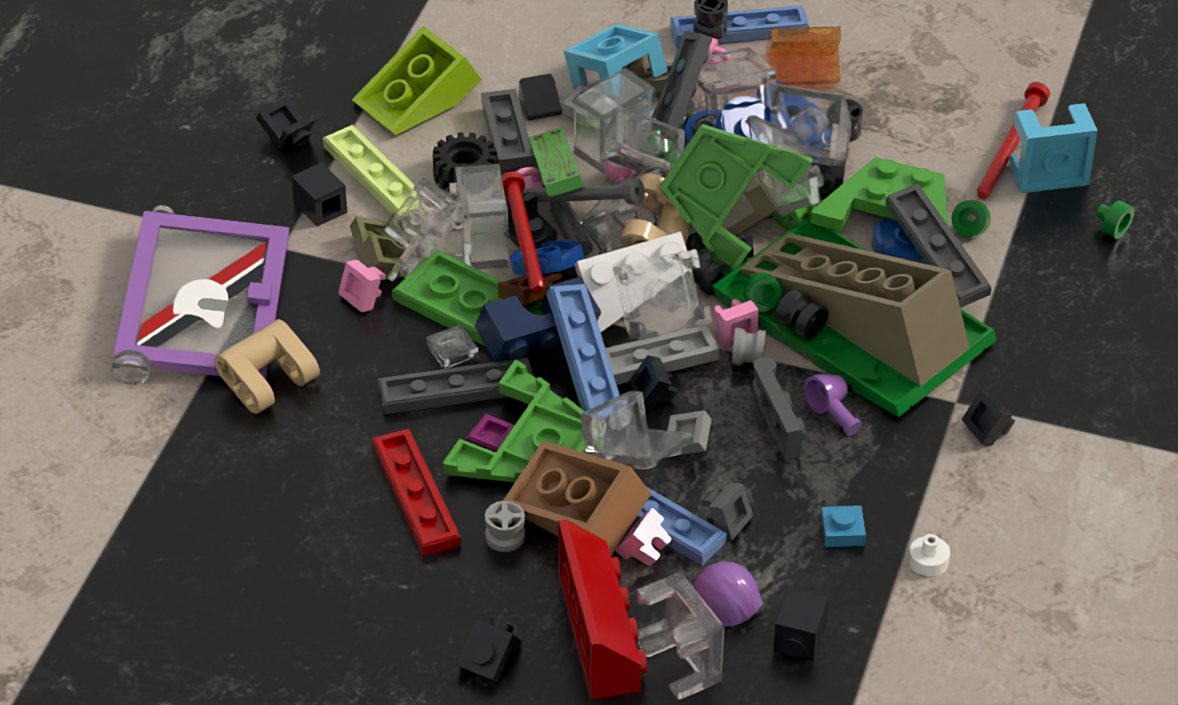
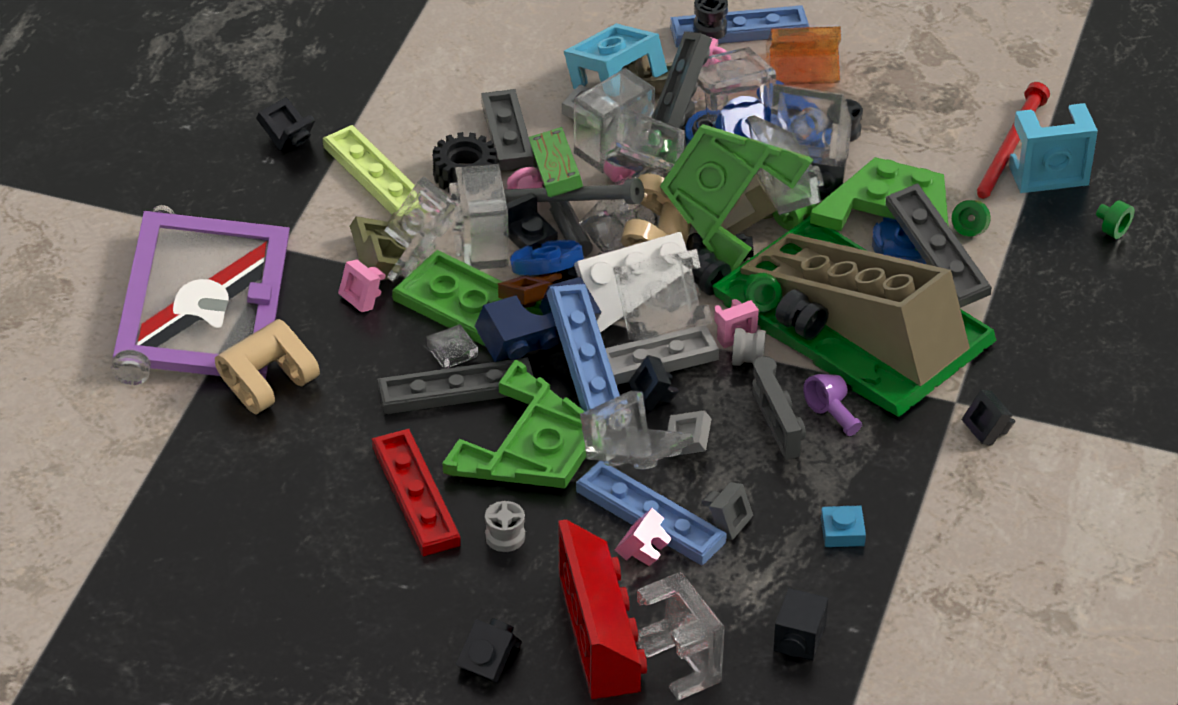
black brick [292,163,347,227] -> none
lime slope [352,26,482,136] -> none
magenta tile [466,414,515,452] -> none
red bar [499,171,544,294] -> none
medium nougat slope [503,441,651,556] -> none
black slope [519,74,562,120] -> none
medium lavender hair [692,561,763,626] -> none
white tile [909,534,950,577] -> none

